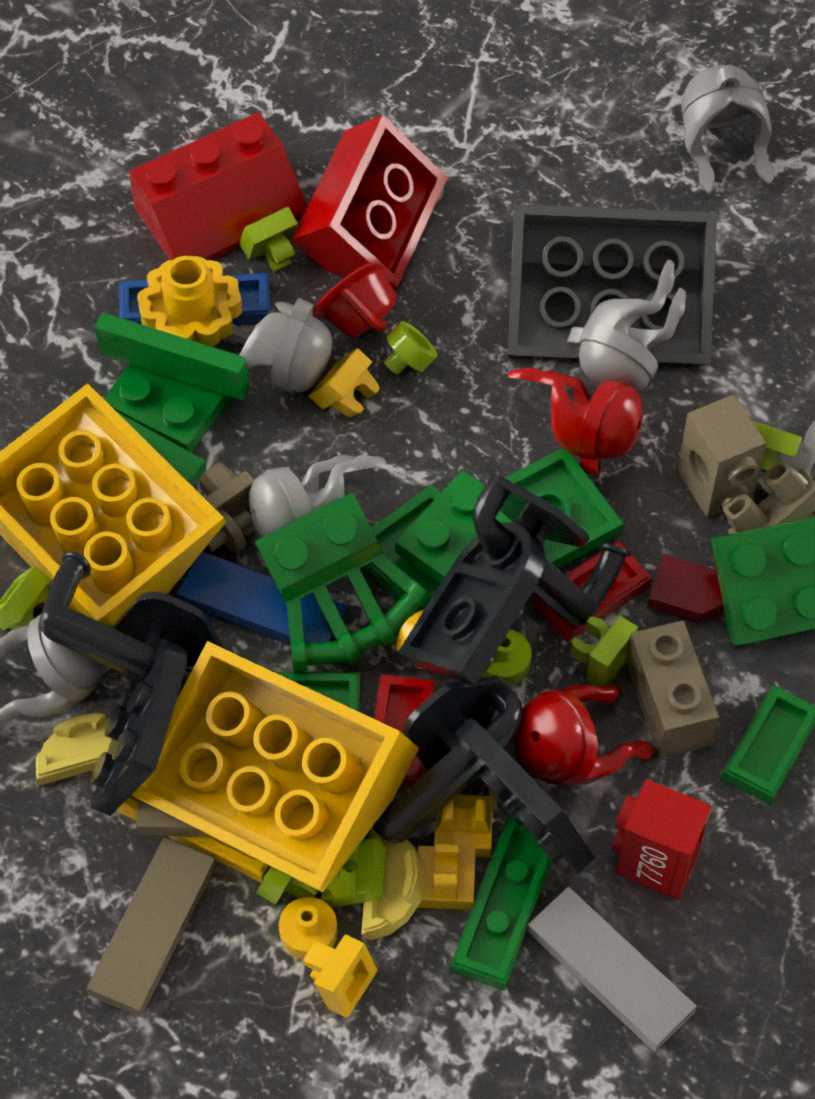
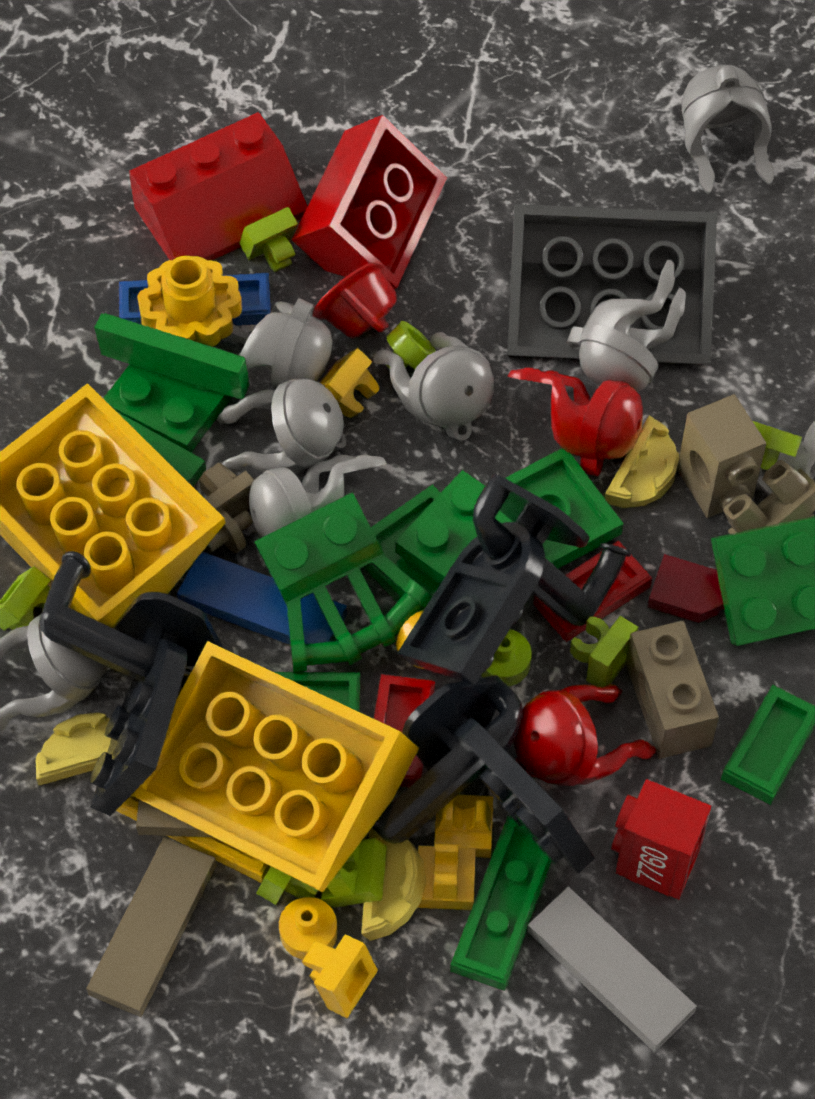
none -> light grey hair [217,378,346,474]
none -> light grey hair [373,332,494,441]
none -> light yellow tile [605,415,679,508]

